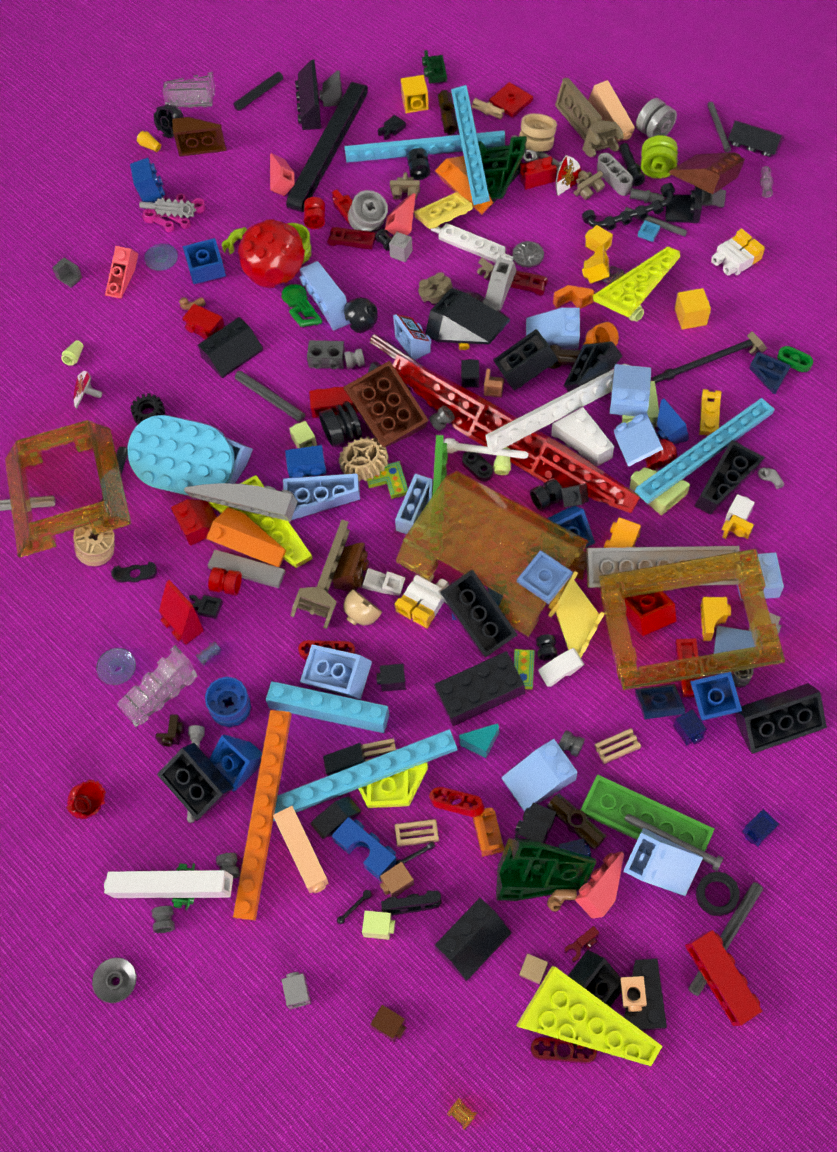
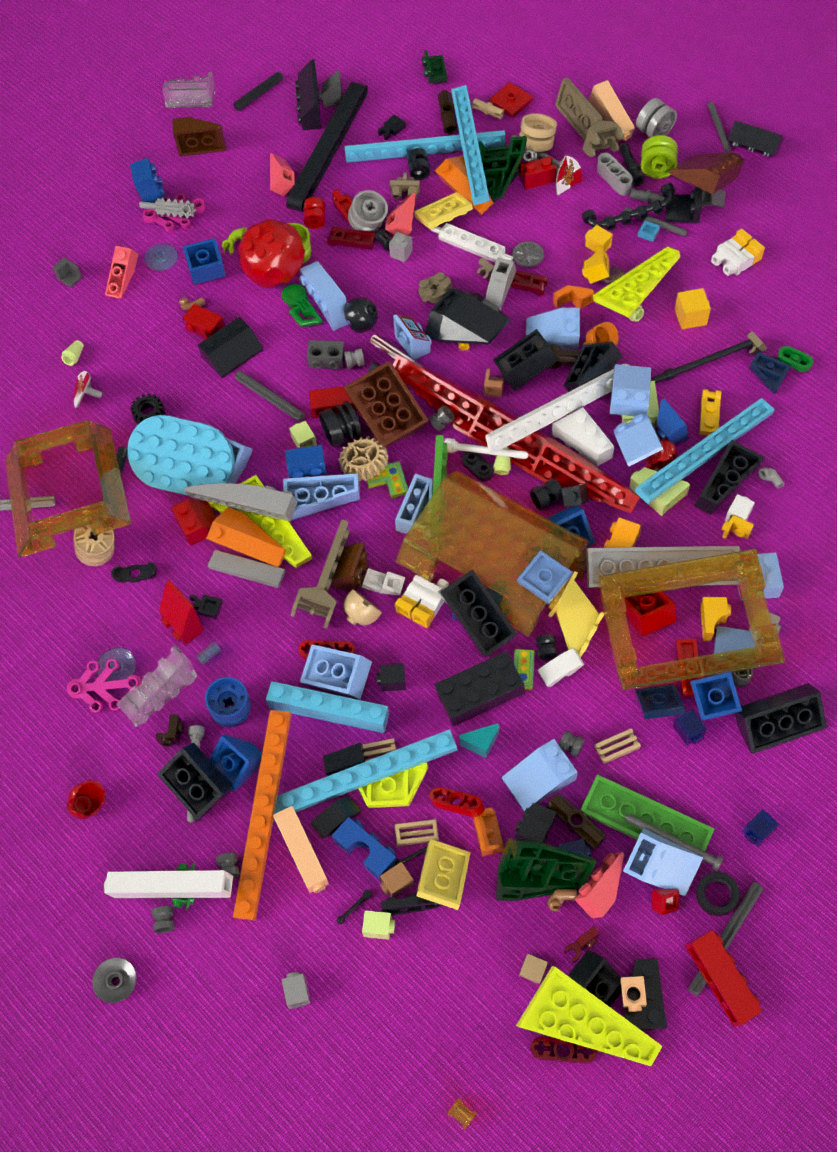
yellow cone [137,131,161,152] -> none
black cylinder [153,104,184,138] -> none
red wheel [208,567,242,596] -> none
reddish brown brick [370,1005,407,1042] -> none
yellow head [400,75,429,113] -> none
black slope [434,898,512,982] -> none
black brick [461,359,479,388] -> none
dark tan hips [573,170,605,200] -> none
clear pin [760,166,774,198] -> none
none -> dark pink plant [67,659,144,712]
none -> light yellow plate [416,839,471,910]
none -> red slope [652,889,679,915]

